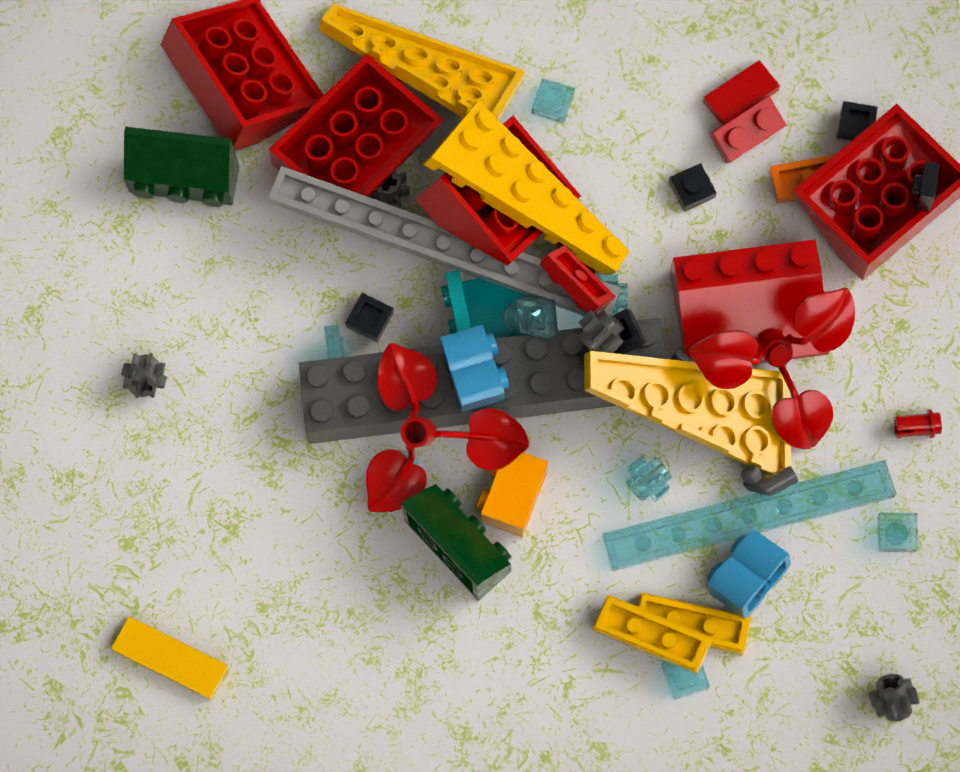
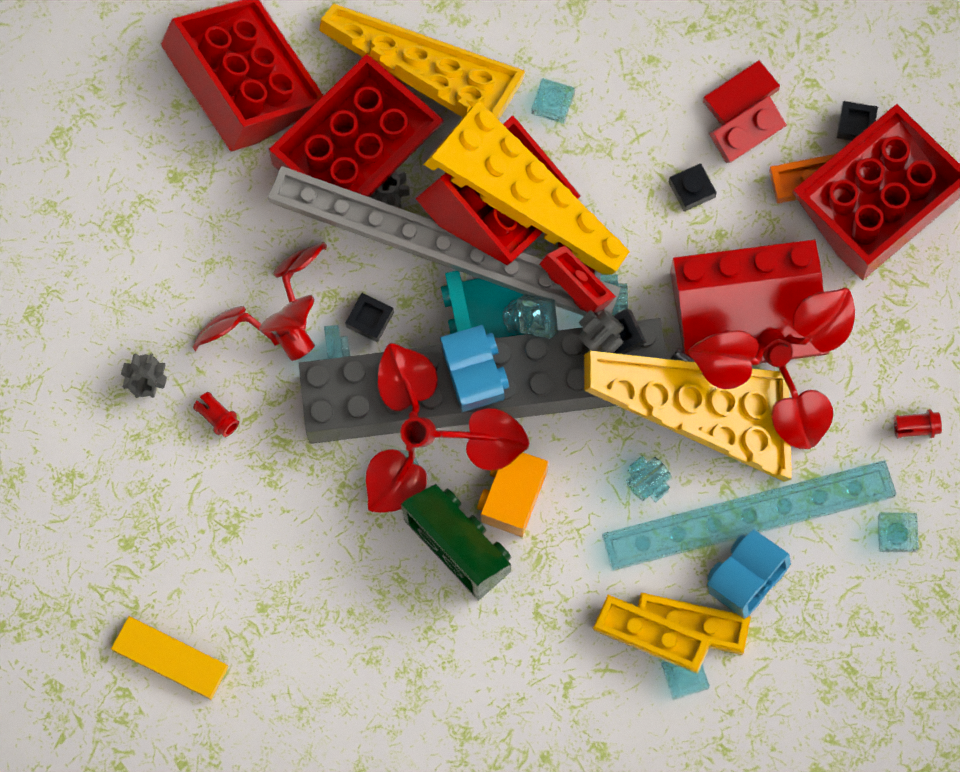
dark green slope [124,126,240,207] -> none
dark grey arm [741,465,799,496] -> none
dark grey gear [869,674,920,722] -> none
black plate [911,162,940,212] -> none
none -> red plant [193,242,327,361]
none -> red pin [193,392,239,437]

